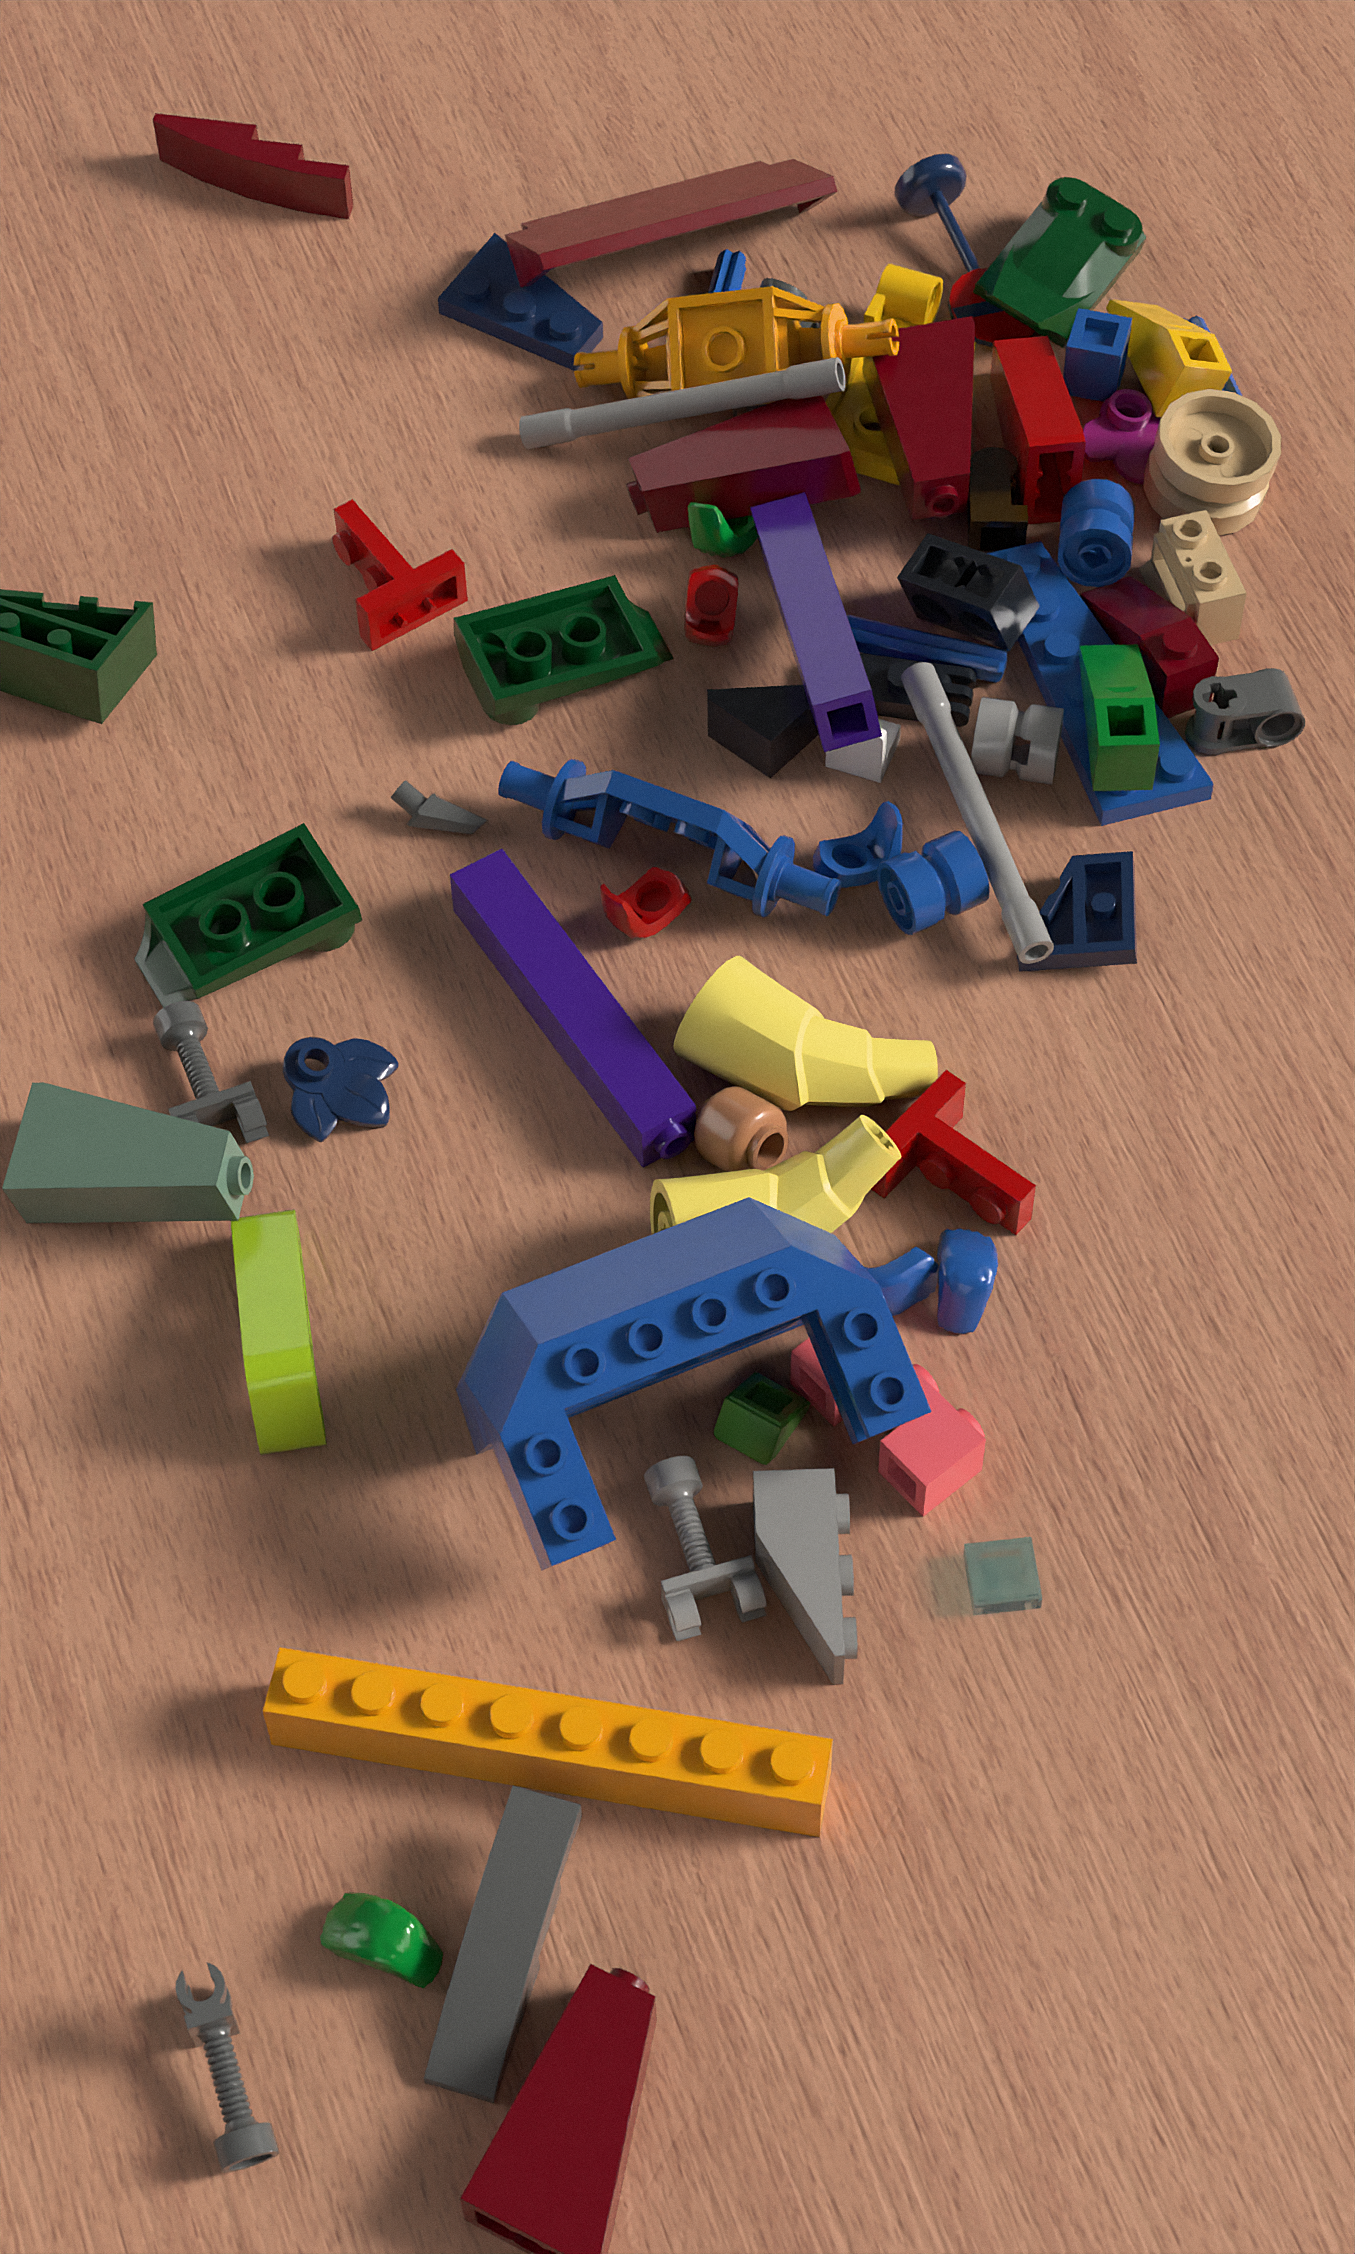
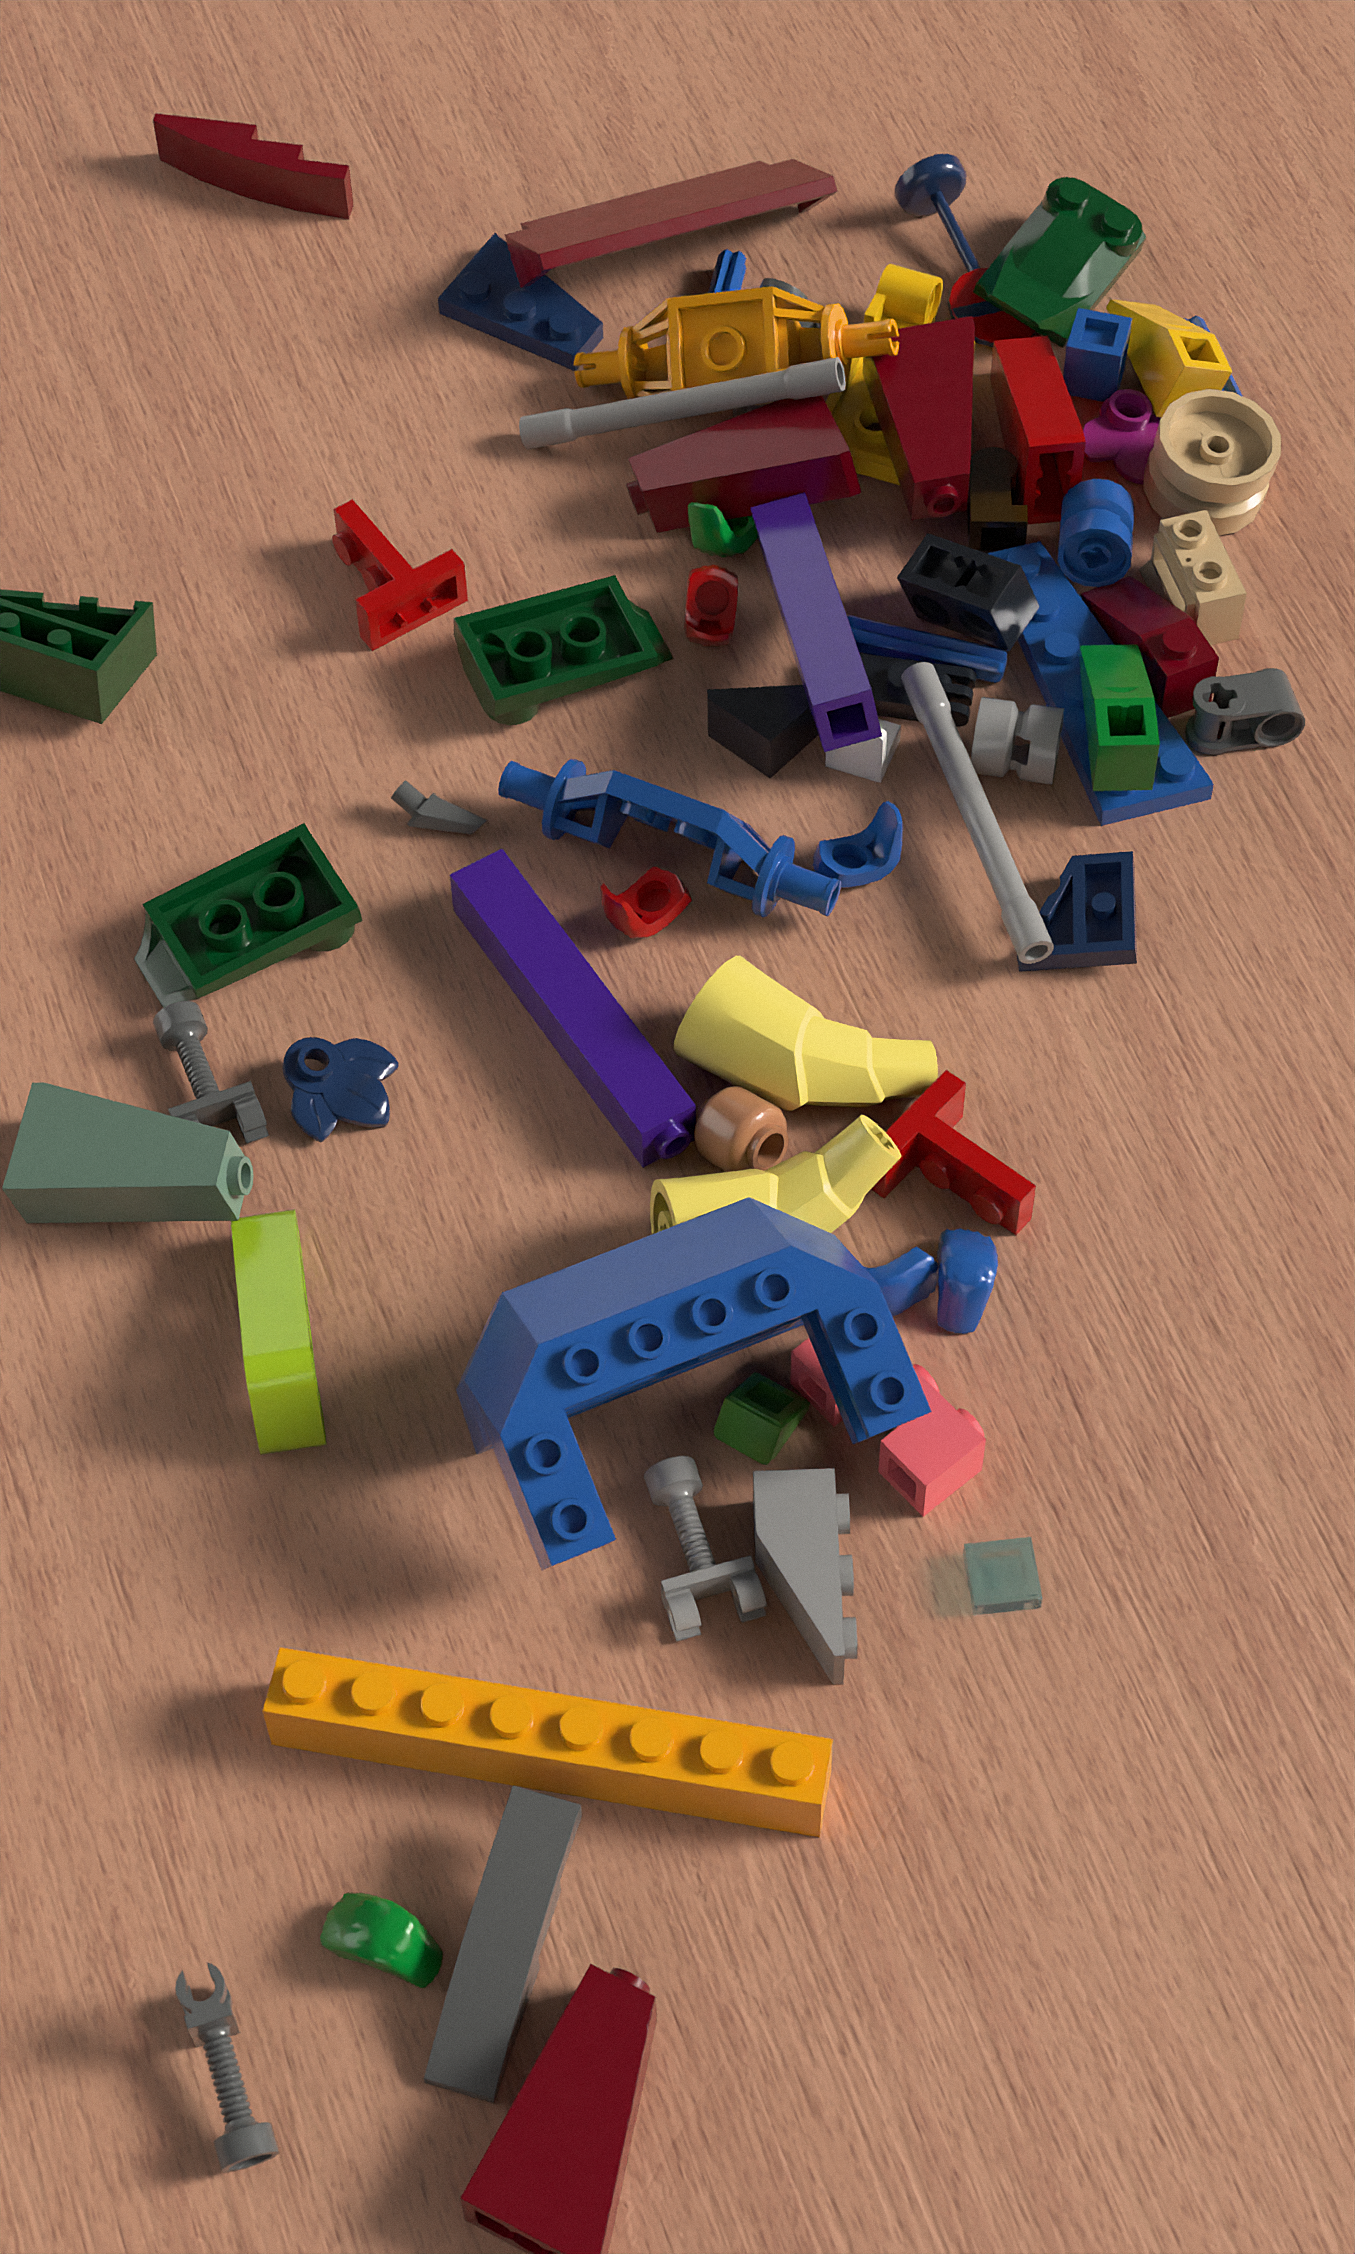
blue wheel [877,830,990,935] -> none

